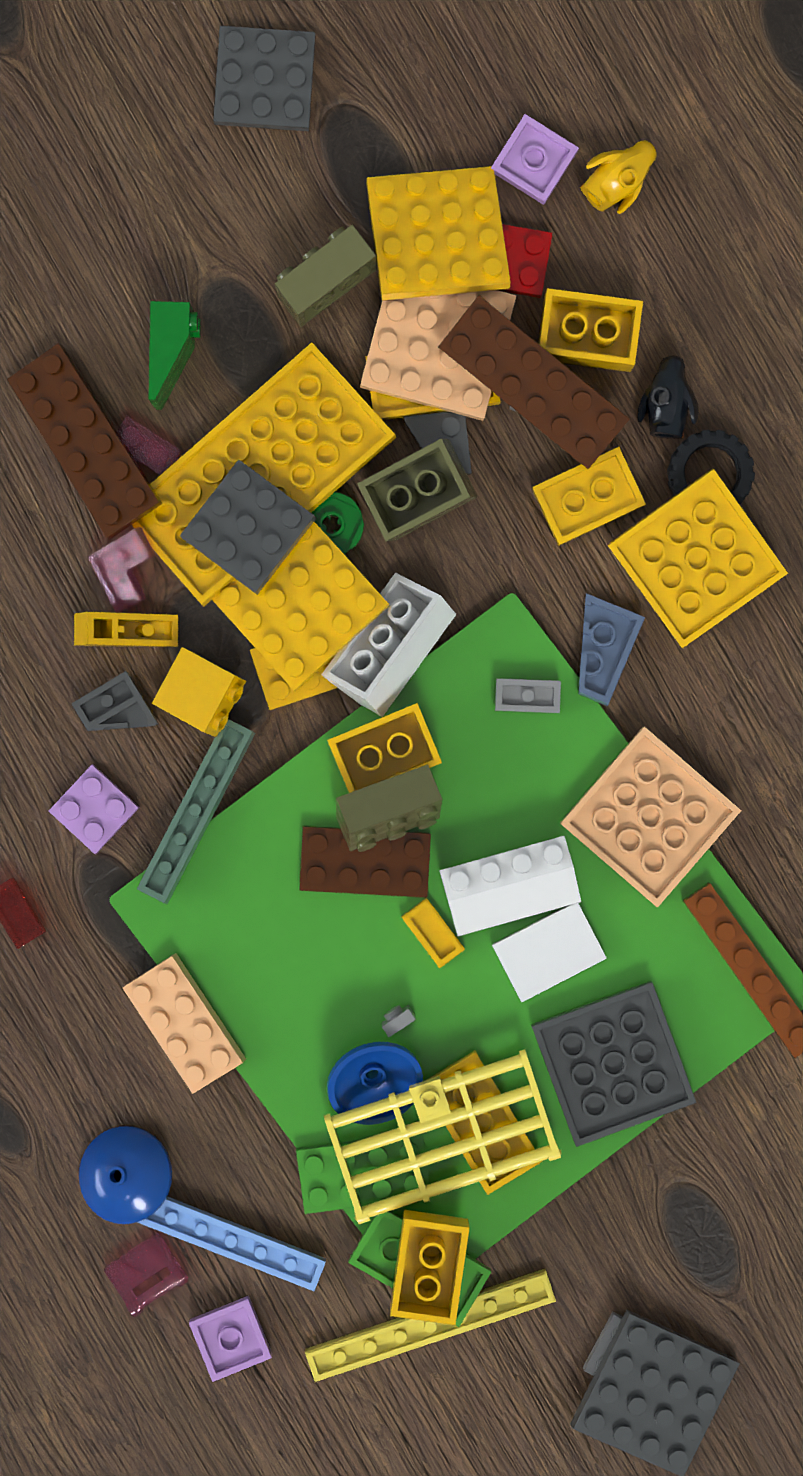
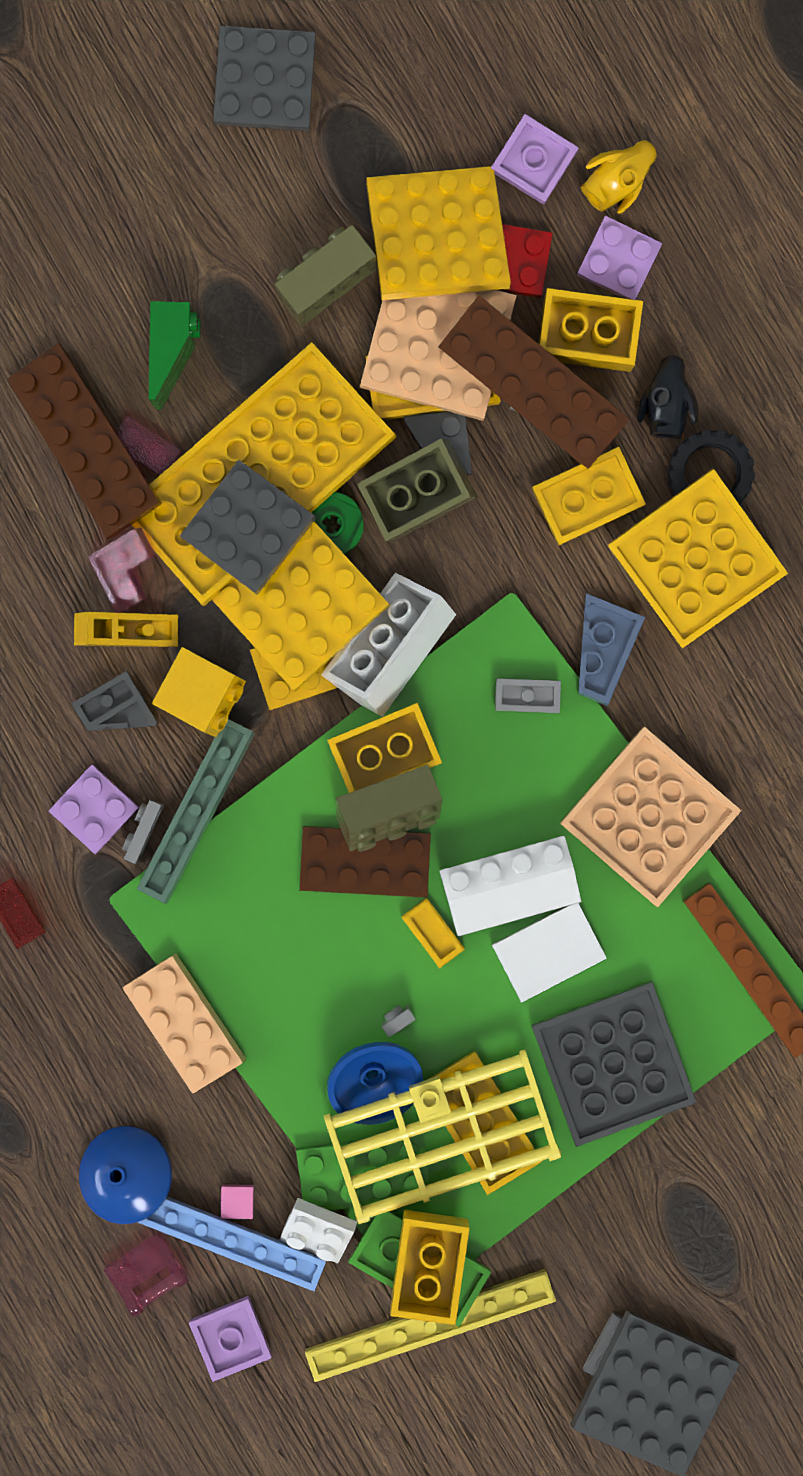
none -> light grey plate [122,799,164,864]
none -> bright pink tile [221,1184,254,1219]
none -> white plate [279,1198,357,1263]
none -> lavender plate [576,216,662,300]

